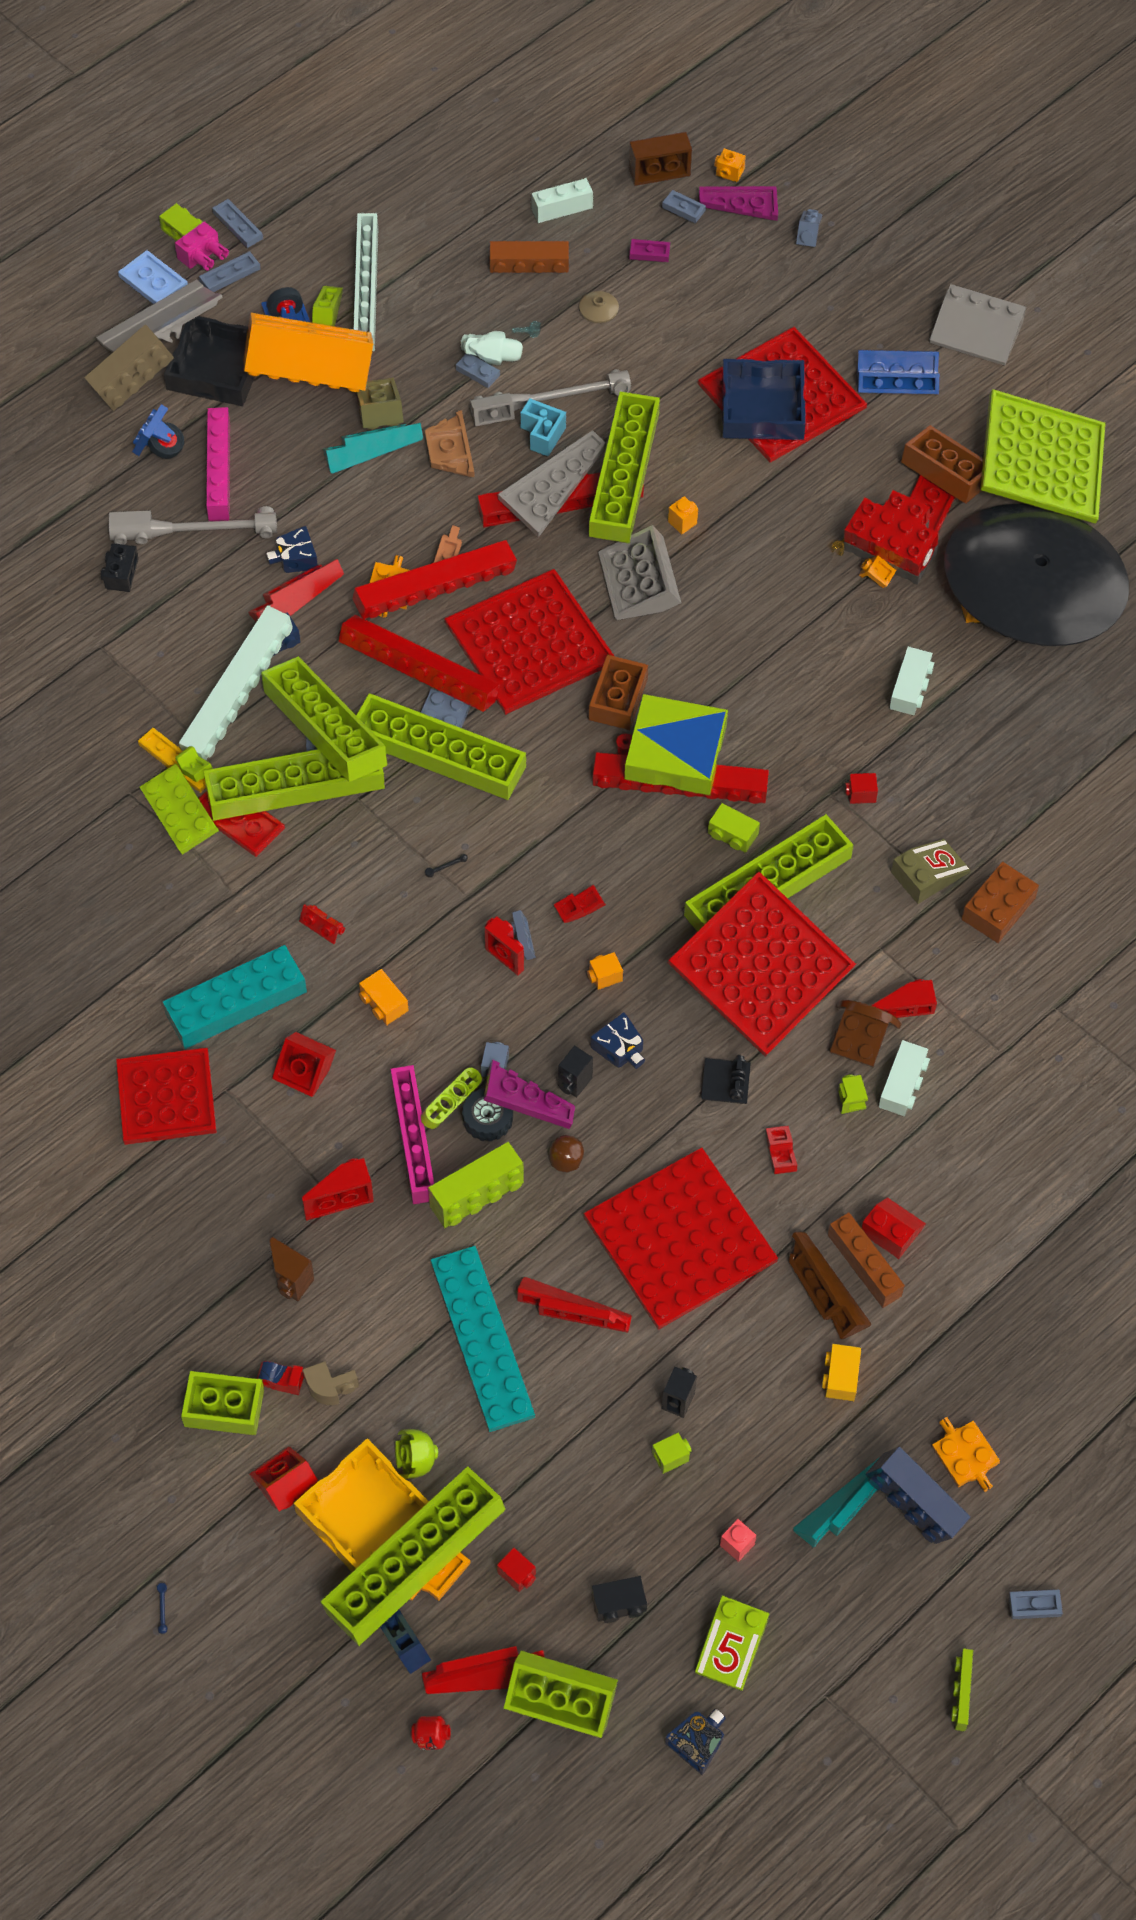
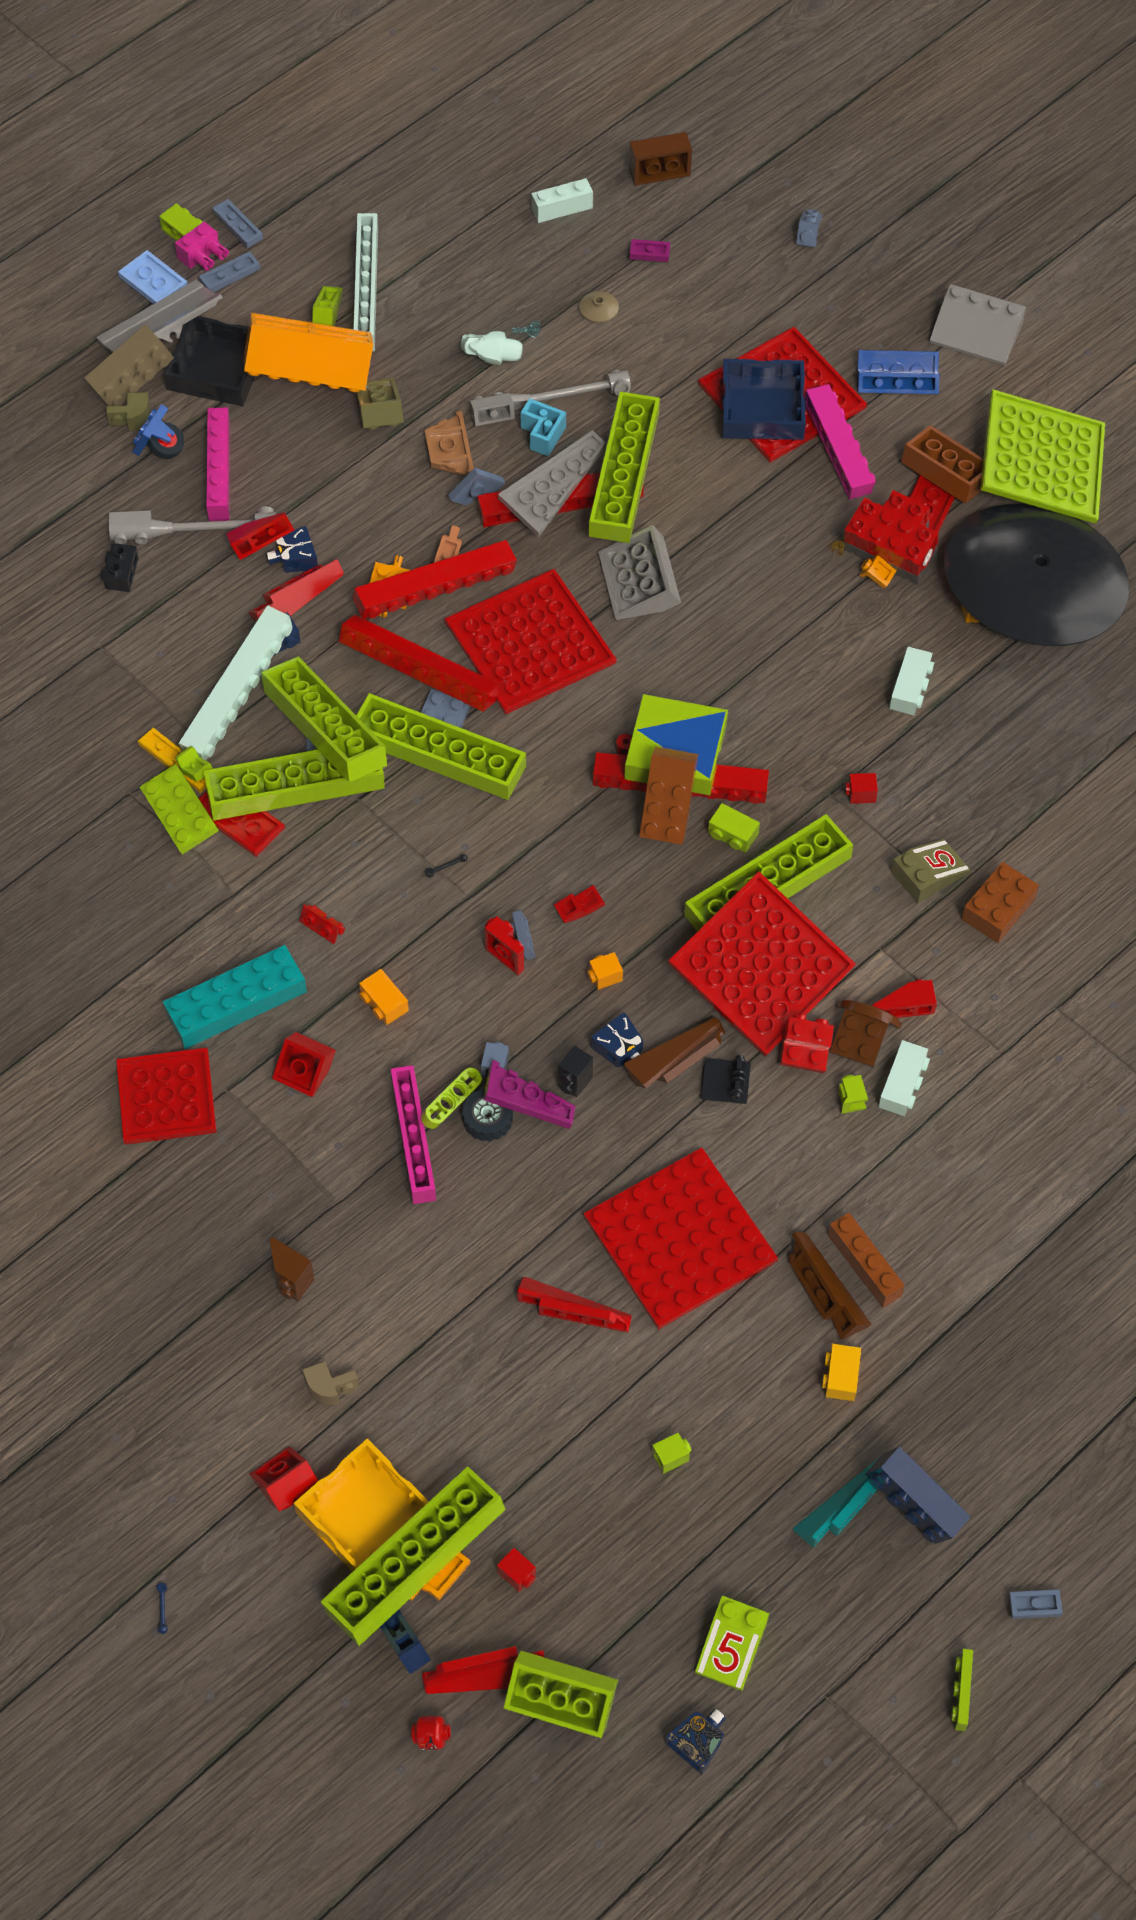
lime brick [181,1371,264,1435] -> none
red leg [256,1361,304,1395] -> none
plate [261,287,310,322] -> none
red slope [302,1158,374,1221] -> none
teal wedge [323,423,423,473] -> none
lime cylinder [395,1429,438,1479] -> none
lime brick [428,1142,524,1229] -> none
teal plate [431,1246,535,1433] -> none
sand blue plate [456,354,500,388] -> none
dark orange brick [490,241,569,273] -> none
reddish brown hair [548,1135,584,1173] -> none
dark orange brick [589,655,648,730] -> none
black brick [592,1576,647,1623] -> none
sand blue plate [662,190,706,223] -> none
black brick [662,1367,697,1418] -> none
light orange brick [668,496,698,534] -> none
magenta wing [699,186,778,221] -> none
light orange brick [714,149,746,182] -> none
coral brick [720,1519,756,1562] -> none
red slope [766,1126,797,1174] -> none
red slope [861,1197,926,1259] -> none
light orange plate [932,1417,1000,1492] -> none
none -> olive brick [107,392,150,431]
none -> red slope [226,512,295,560]
none -> sand blue plate [449,468,505,505]
none -> reddish brown wedge [624,1017,726,1088]
none -> dark orange brick [639,746,699,845]
none -> red plate [780,1014,834,1073]
none -> dark pink brick [804,384,876,500]

